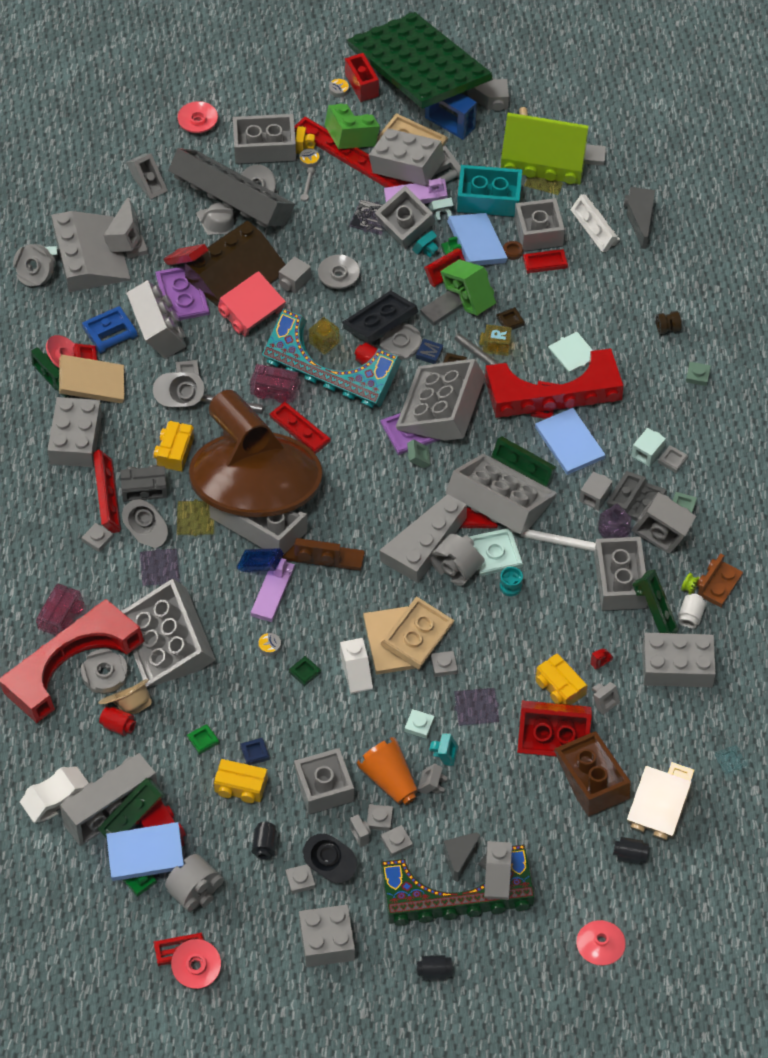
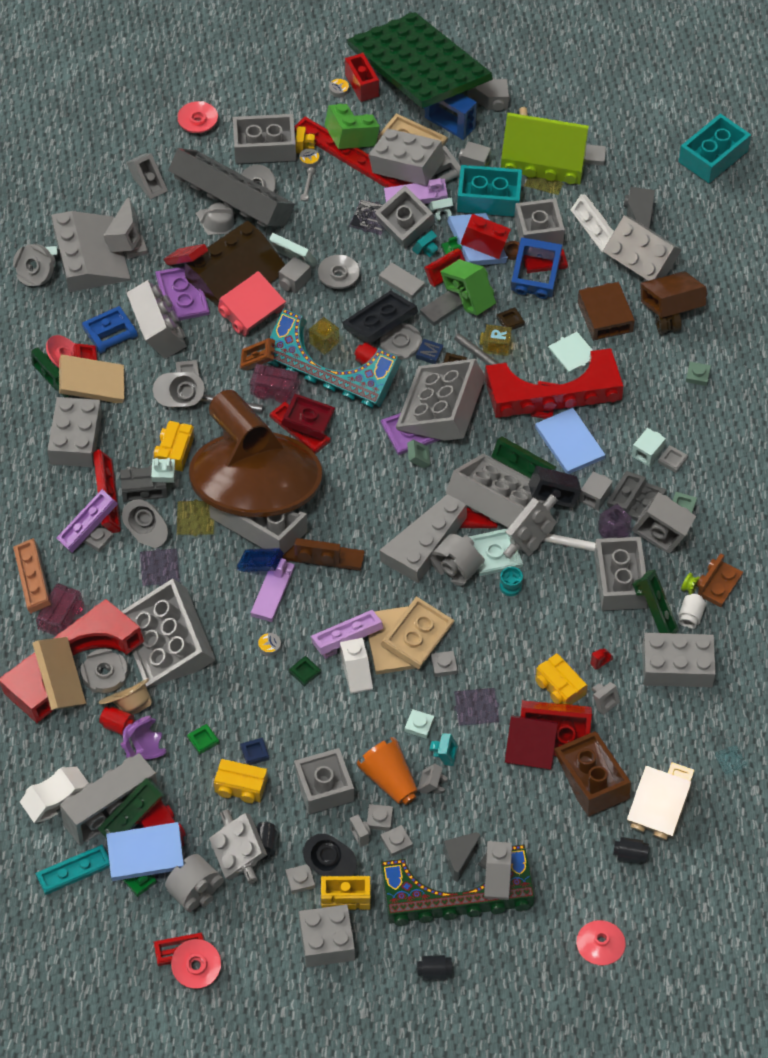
none -> nougat tile [13,538,51,614]
none -> tan tile [33,637,86,710]
none -> teal tile [35,845,110,895]
none -> medium lavender tile [57,489,118,553]
none -> medium lavender helmet [120,715,167,760]
none -> light aqua tile [151,458,175,483]
none -> light grey plate [209,810,267,884]
none -> dark orange tile [240,338,275,370]
none -> light aqua tile [270,233,318,269]
none -> dark red tile [281,394,335,439]
none -> lavender hinge [311,610,383,659]
none -> yellow brick [321,876,370,910]
none -> light grey tile [379,263,425,299]
none -> light grey brick [458,141,491,167]
none -> red brick [460,214,511,259]
none -> light grey plate [503,495,558,559]
none -> dark red tile [504,715,558,769]
none -> blue window [511,237,562,299]
none -> black brick [528,466,581,508]
none -> reddish brown brick [577,282,635,341]
none -> light grey brick [603,215,682,281]
none -> reddish brown brick [640,271,708,318]
none -> teal brick [678,113,751,183]

